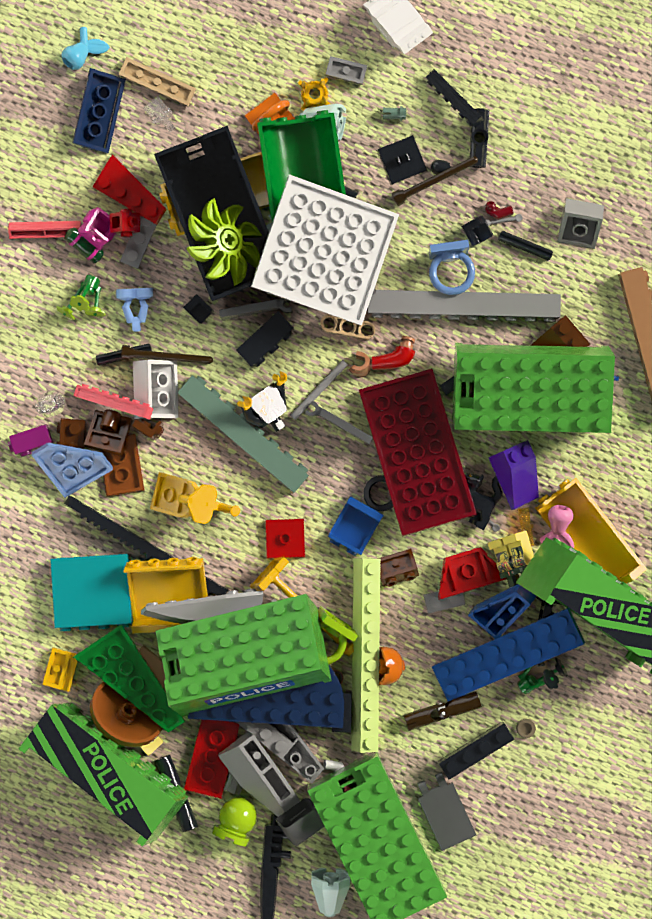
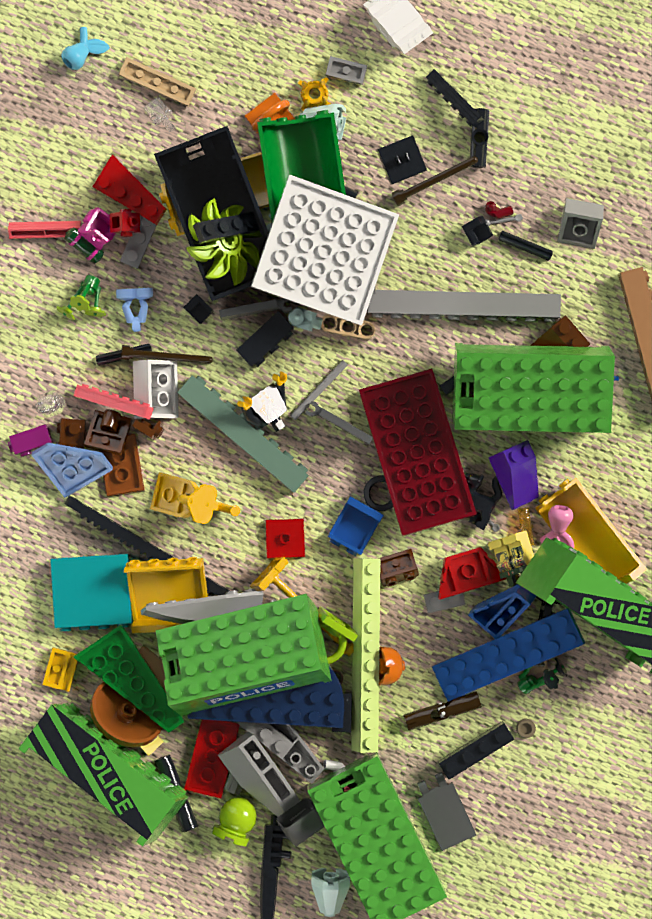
dark blue slope [72,68,126,153] -> none
piece [349,336,415,377] -> none
sand green pin [383,106,406,121] -> none
medium blue tile [429,240,475,295] -> none
black cylinder [431,159,457,175] -> none
none -> black plate [193,212,260,244]
none -> light aqua hips [288,307,323,332]

